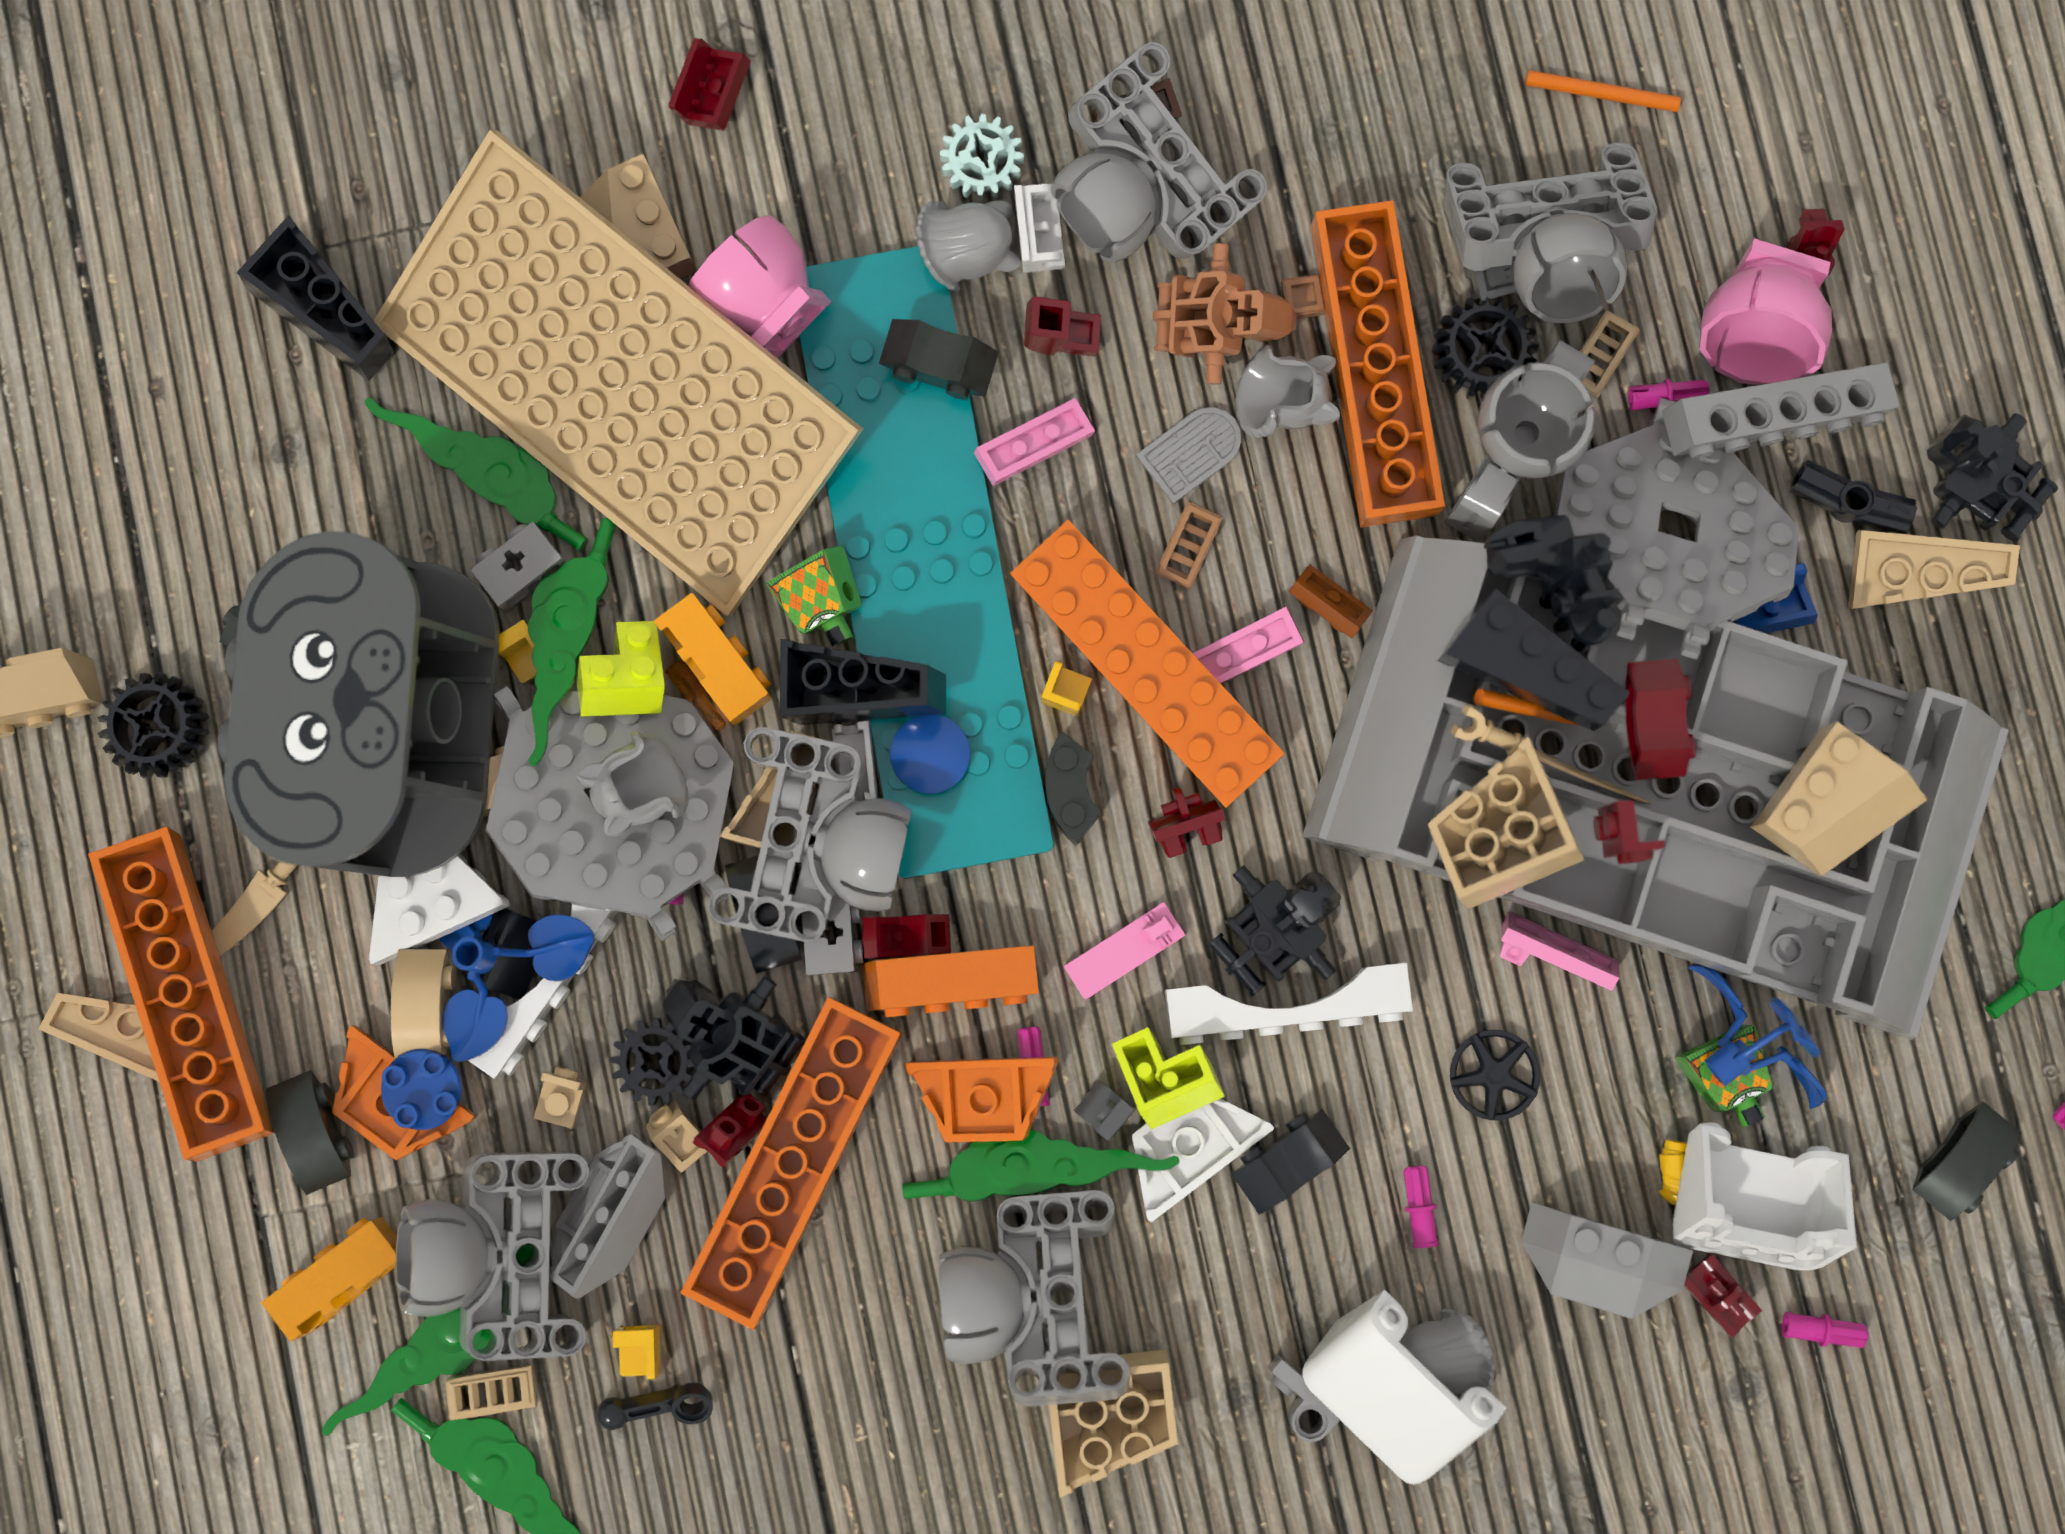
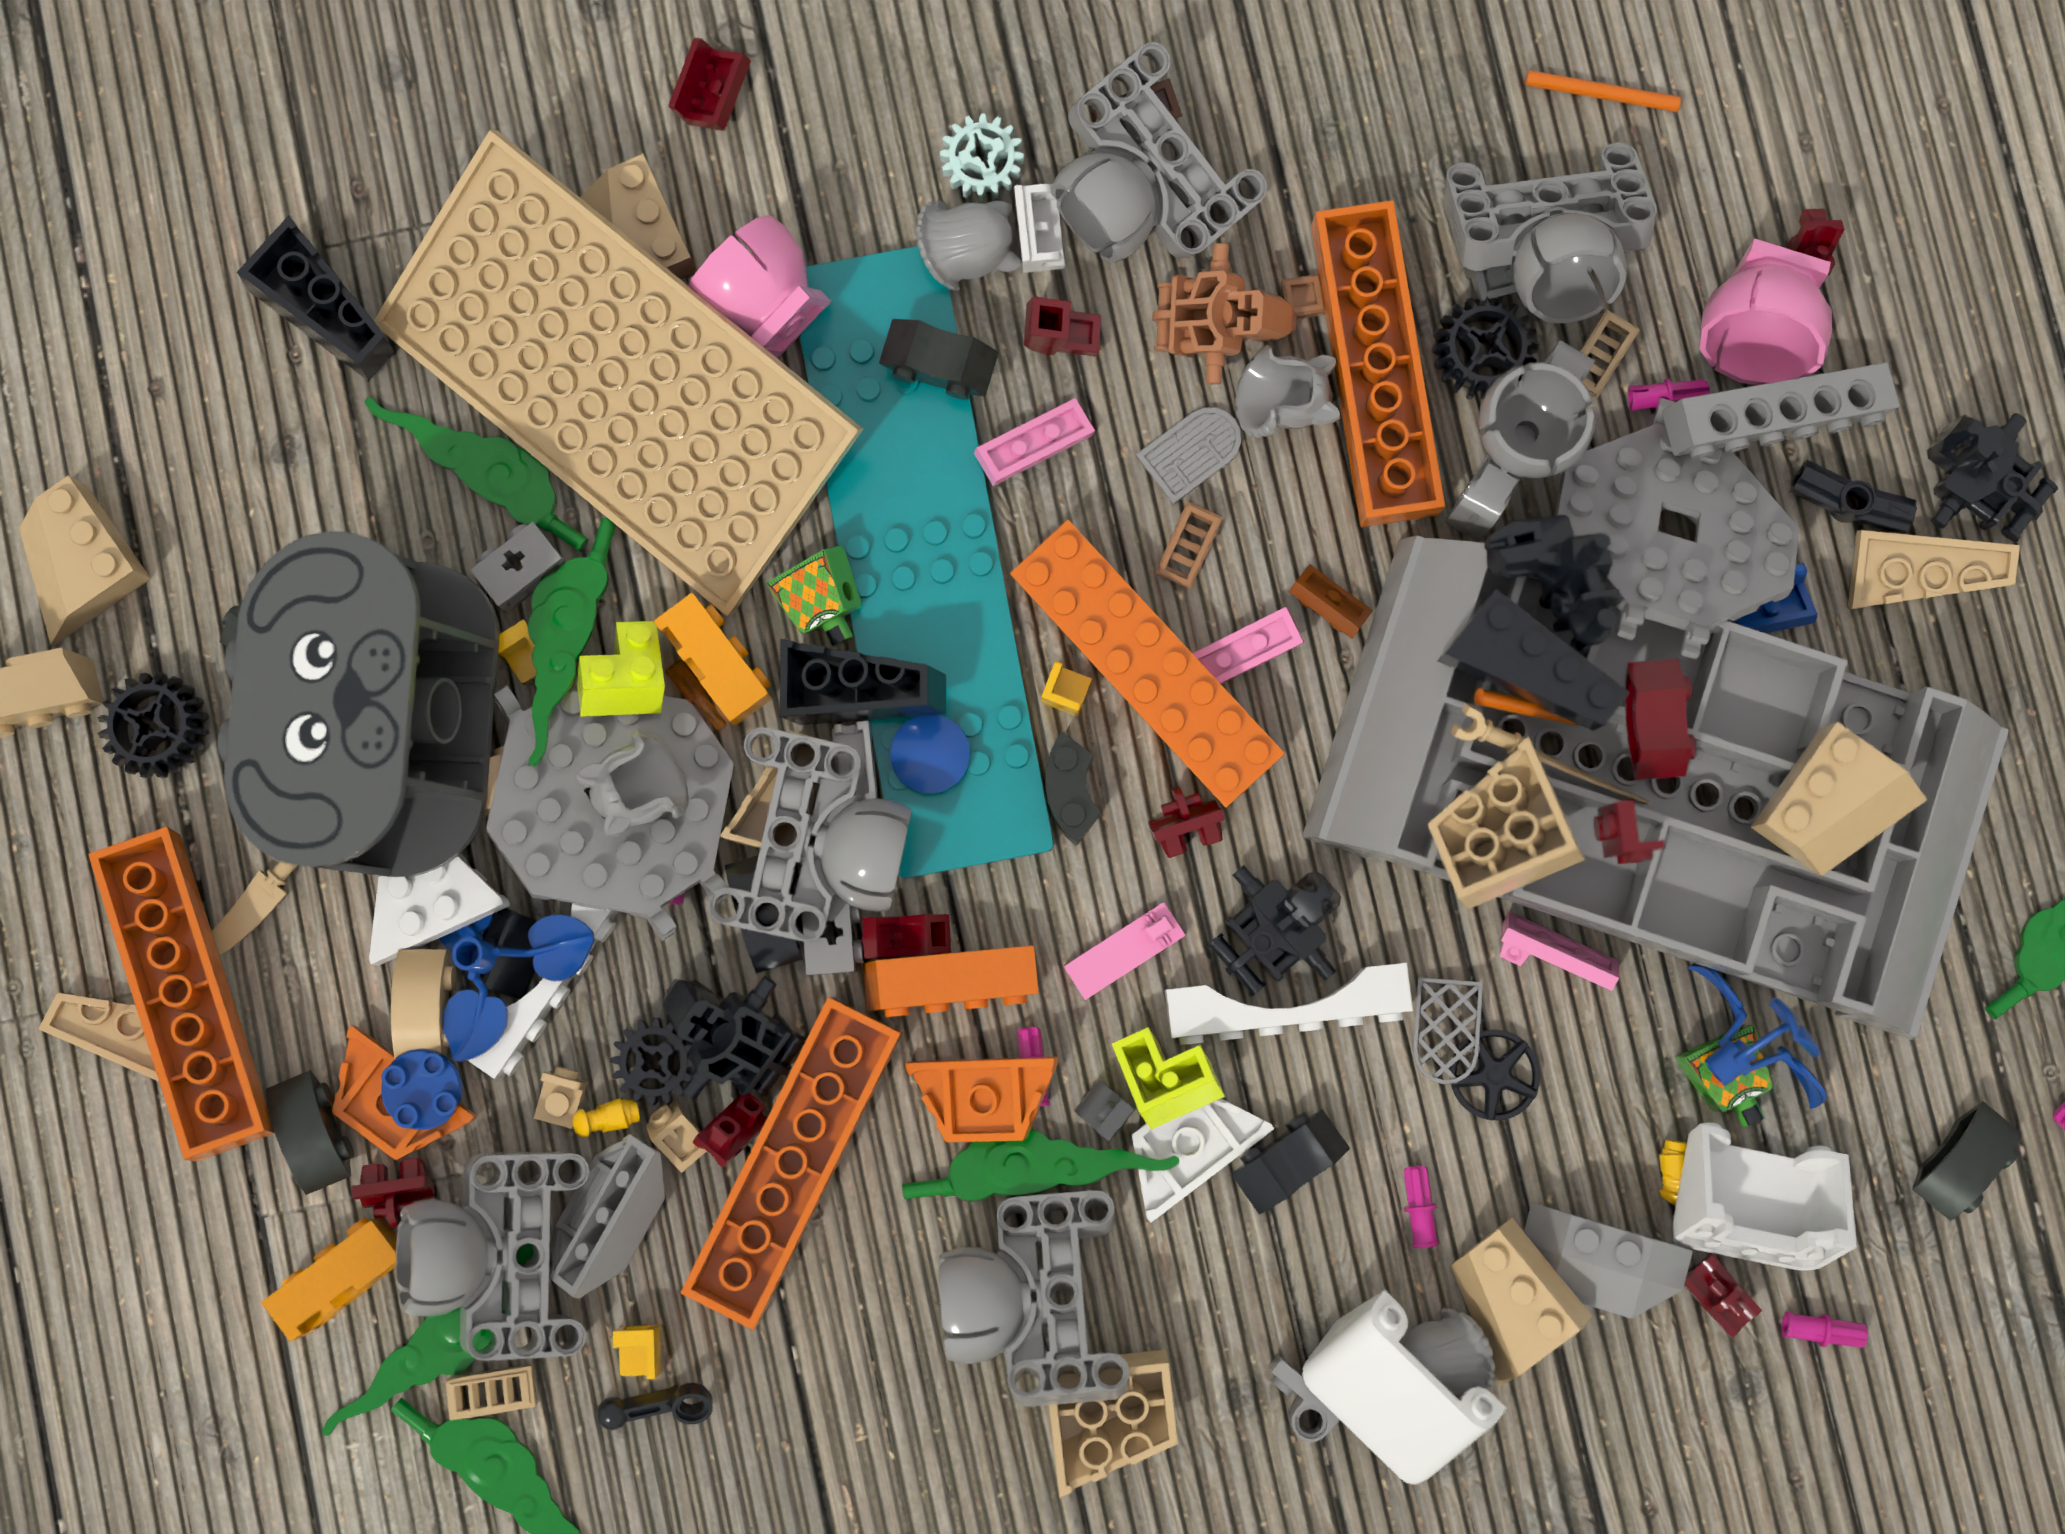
none -> tan wedge [19,475,151,646]
none -> dark red hips [352,1158,436,1228]
none -> yellow arm [572,1097,640,1138]
none -> light grey window [1412,977,1483,1085]
none -> tan wedge [1450,1217,1592,1386]

